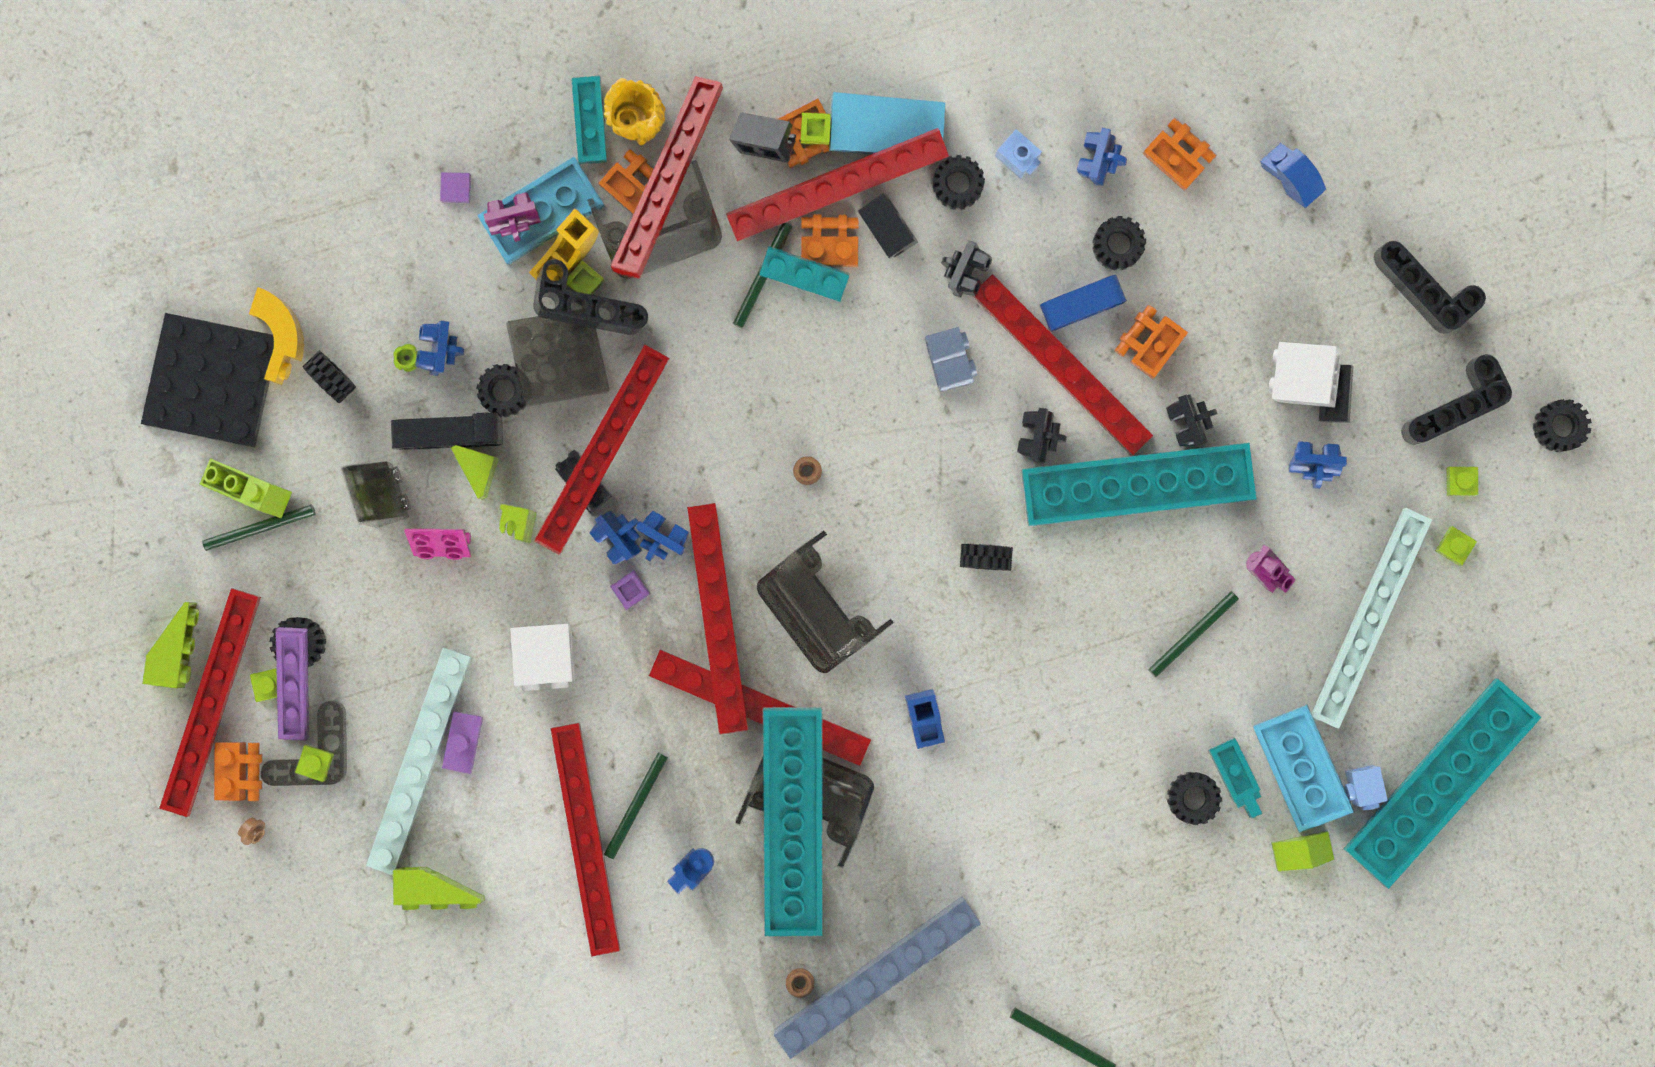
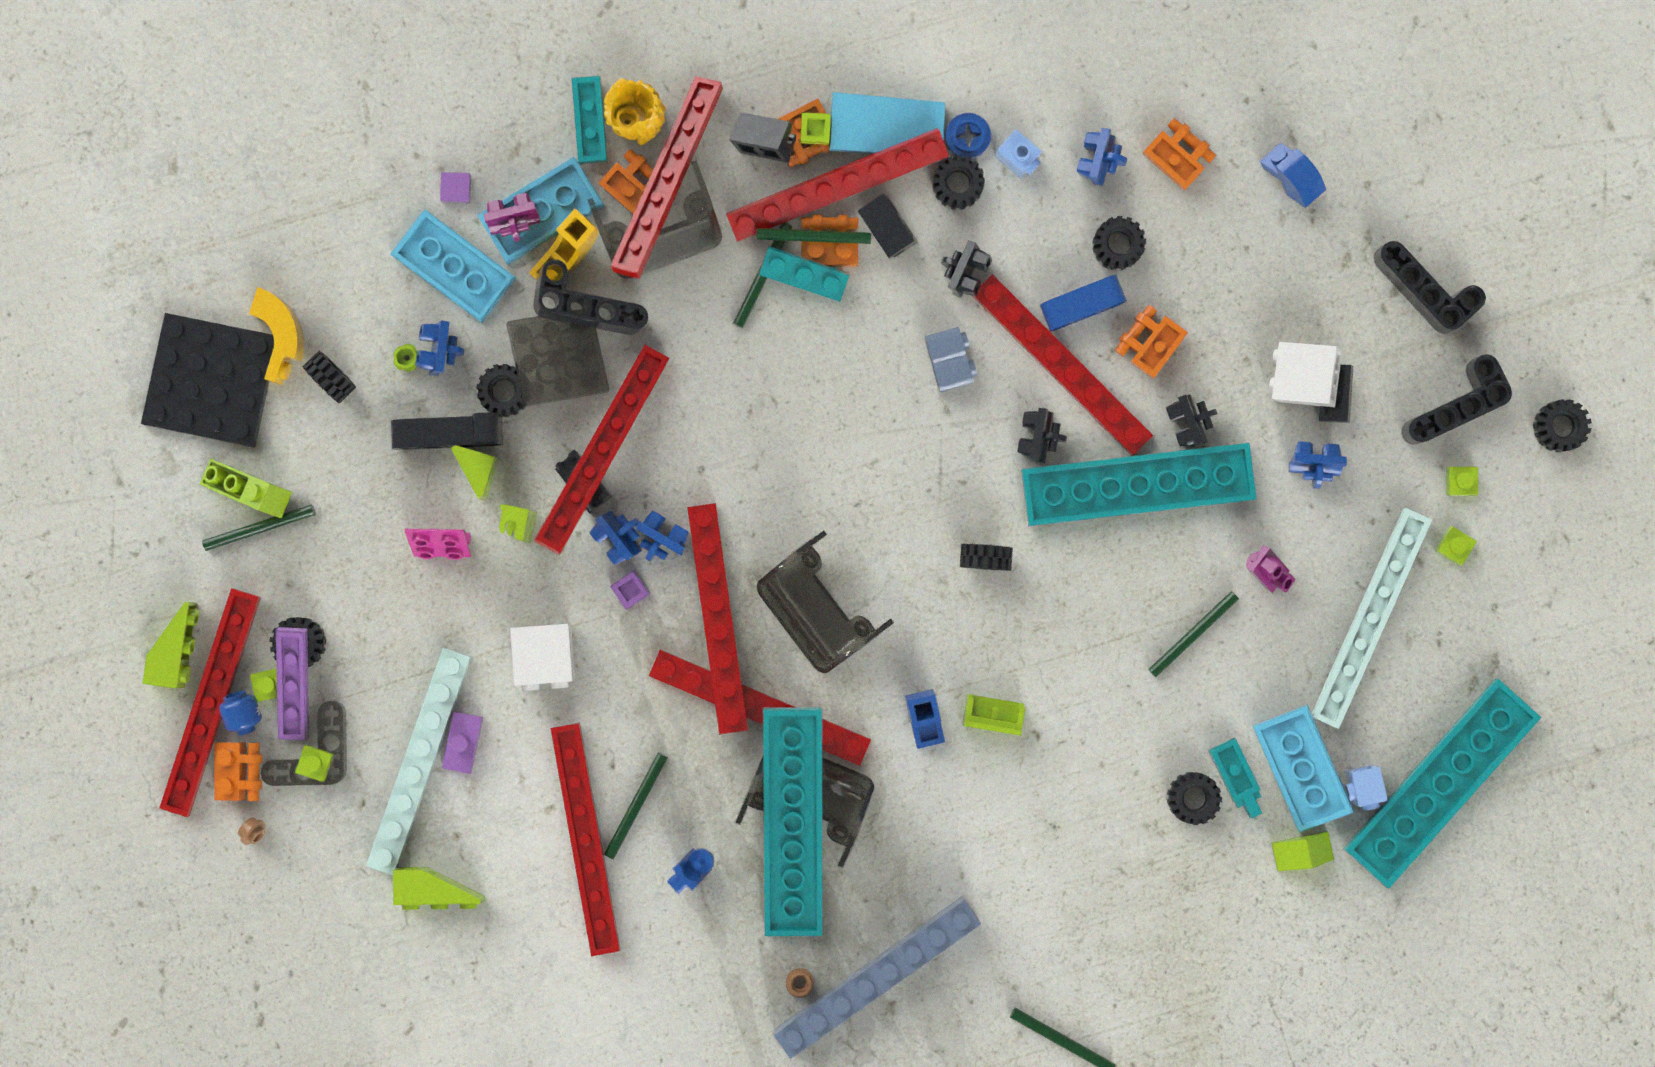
clear smoke slope [341,461,411,528] -> none
lime plate [567,260,605,295] -> none
medium nougat plate [793,456,822,485] -> none
none -> blue head [219,690,262,736]
none -> medium azure tile [390,209,516,323]
none -> dark green bar [757,228,871,244]
none -> blue gear [945,113,991,158]
none -> lime hinge [962,694,1025,736]

